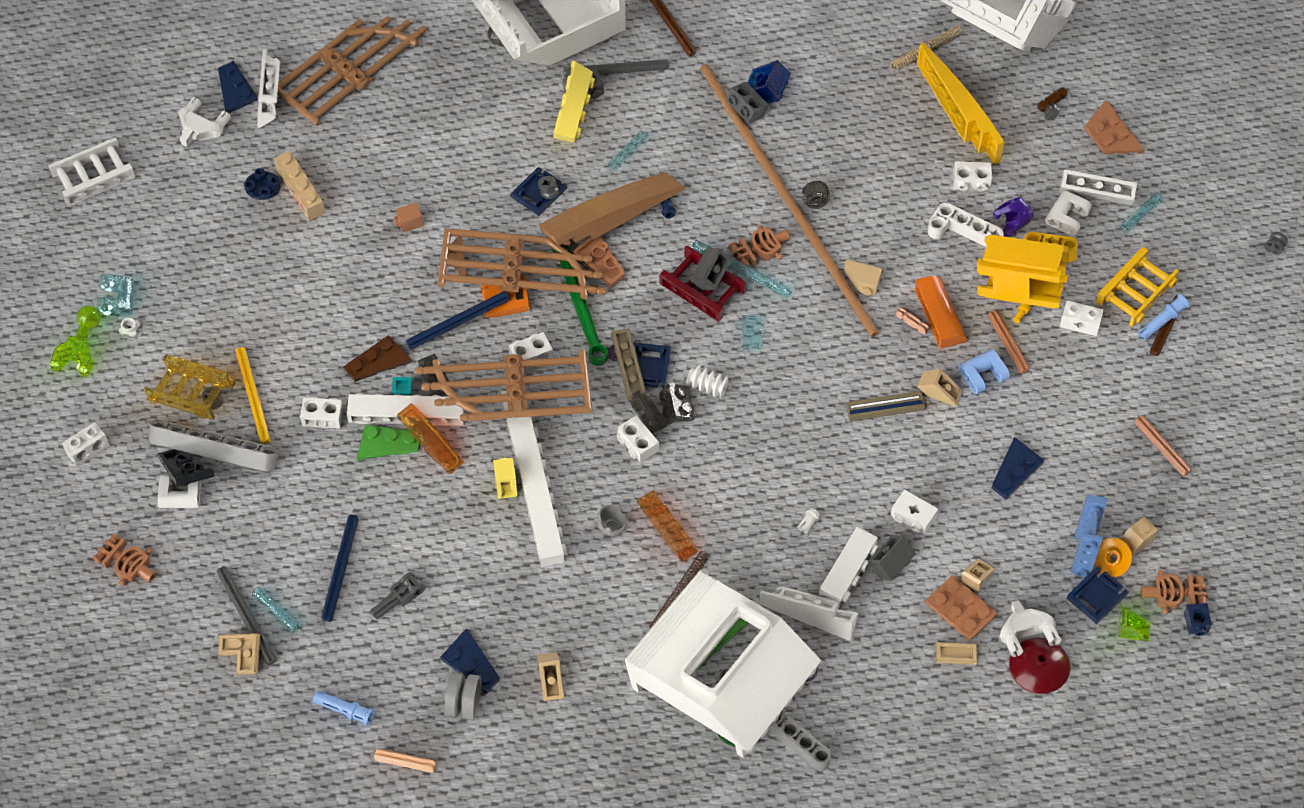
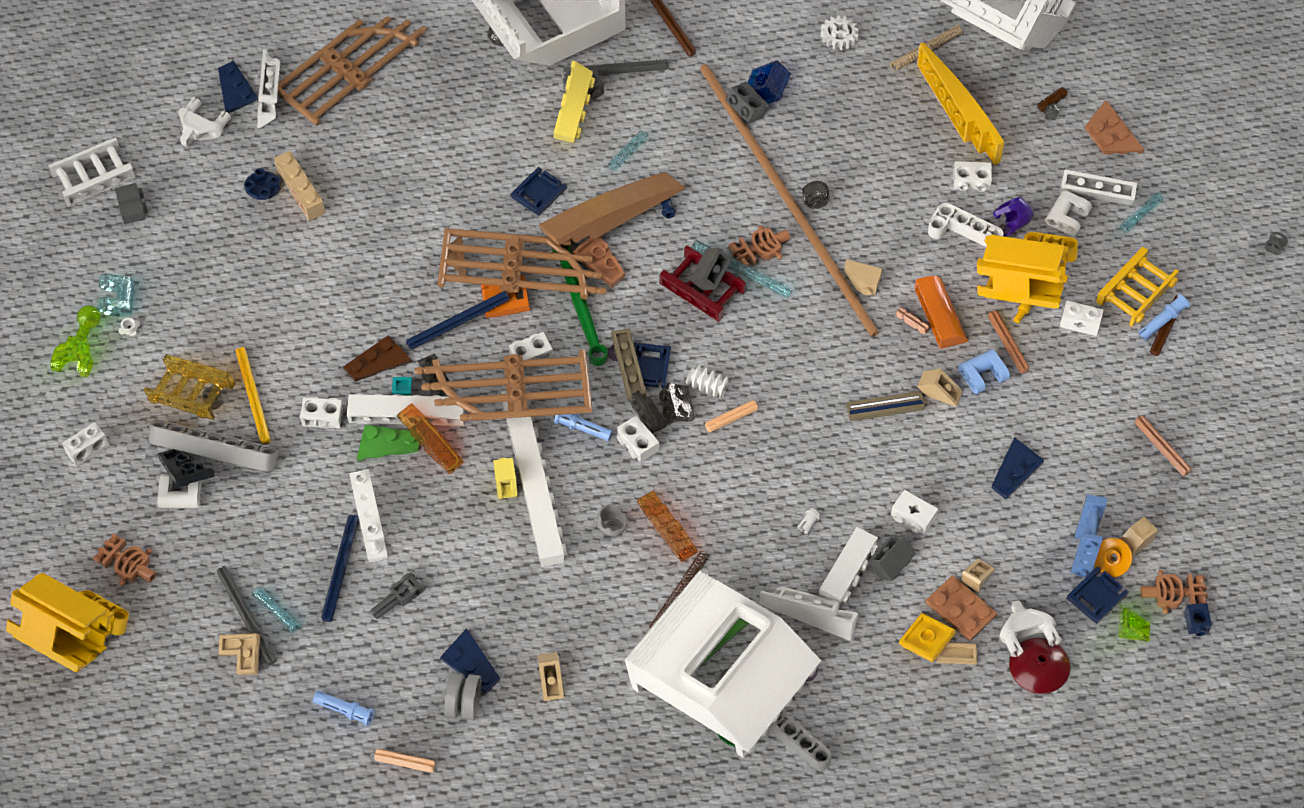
nougat brick [394,202,424,232] -> none
dark grey wheel [538,176,559,199] -> none
clear light blue tile [742,315,762,350] -> none
none -> yellow piece [6,573,129,672]
none -> dark grey brick [115,183,148,224]
none -> white fence [349,469,388,563]
none -> light blue pin [554,414,613,442]
none -> light nougat axle [705,400,758,432]
none -> white gear [820,15,859,50]
none -> yellow tile [899,612,956,663]

